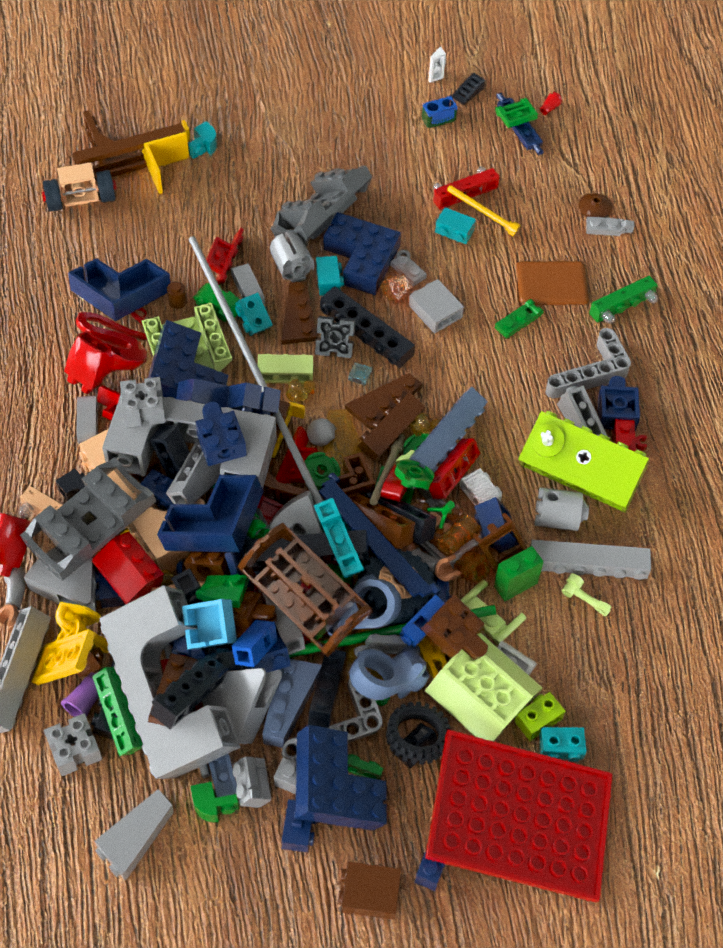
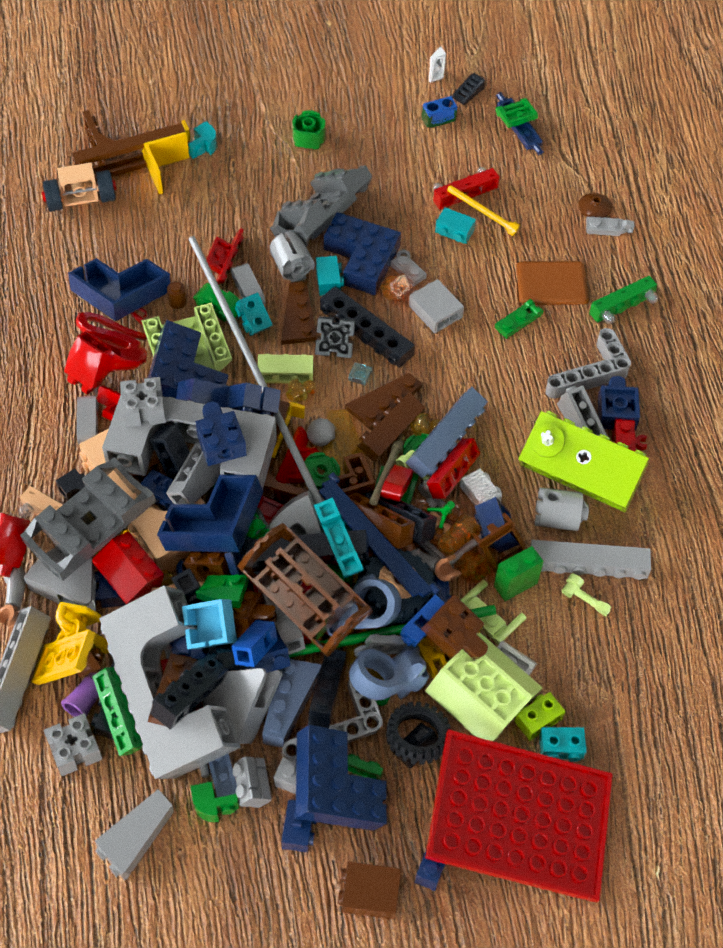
green plate [394,459,434,490] -> none
red cone [539,92,562,115] -> none
none -> green brick [292,110,325,149]

